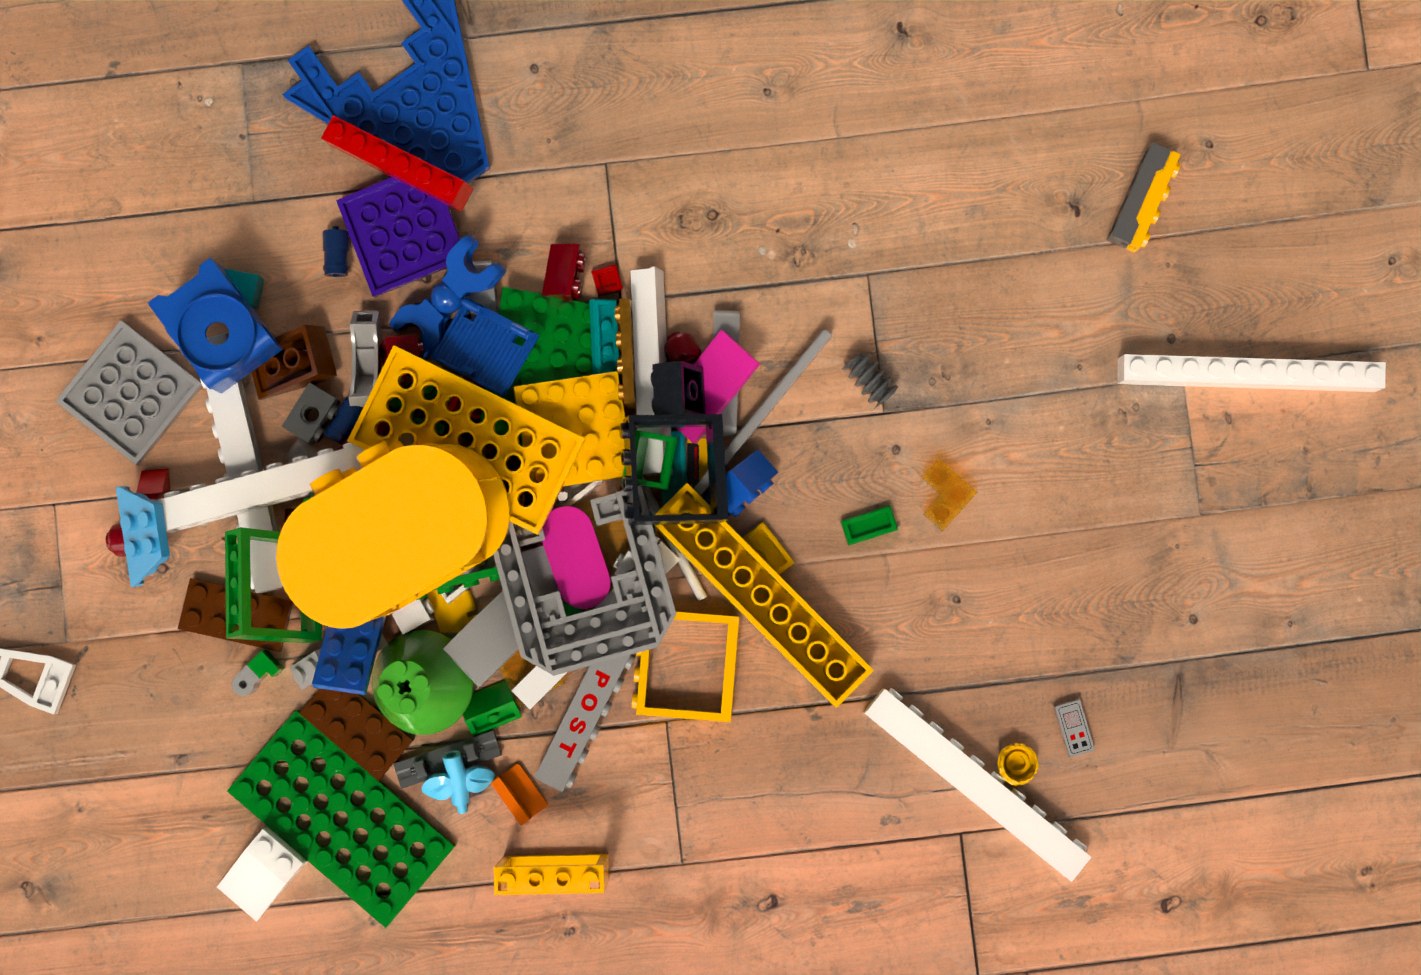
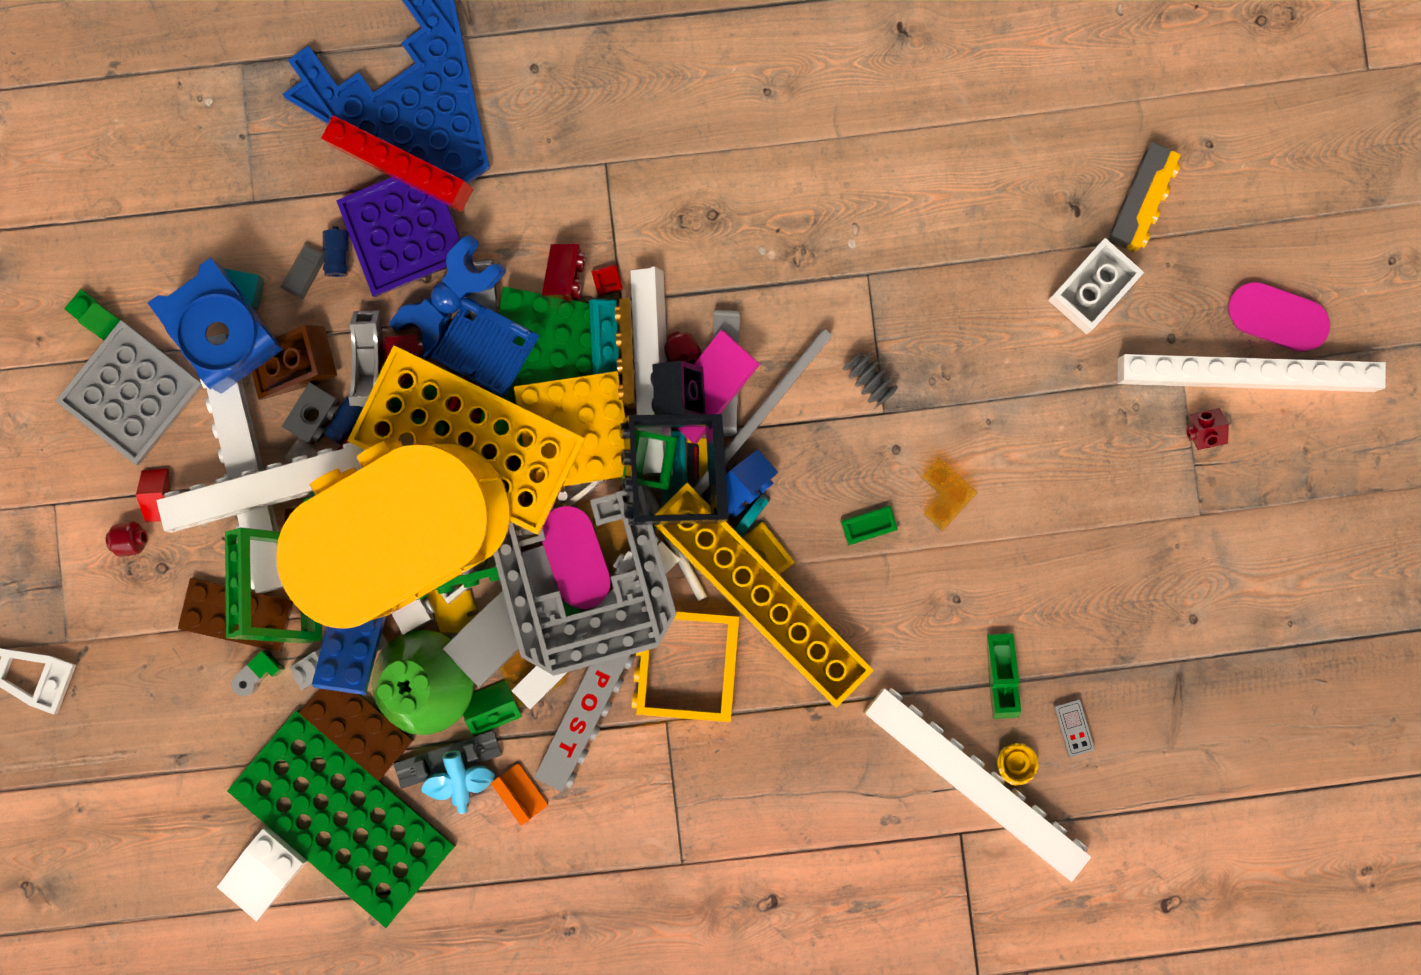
dark azure wing [116,486,170,587] -> none
yellow window [494,854,609,895] -> none
none -> green slope [64,289,120,340]
none -> dark grey tile [281,243,324,299]
none -> teal tile [735,493,770,537]
none -> green slope [987,633,1022,719]
none -> white brick [1048,238,1144,335]
none -> dark red brick [1186,408,1229,450]
none -> dark pink tile [1227,282,1330,352]

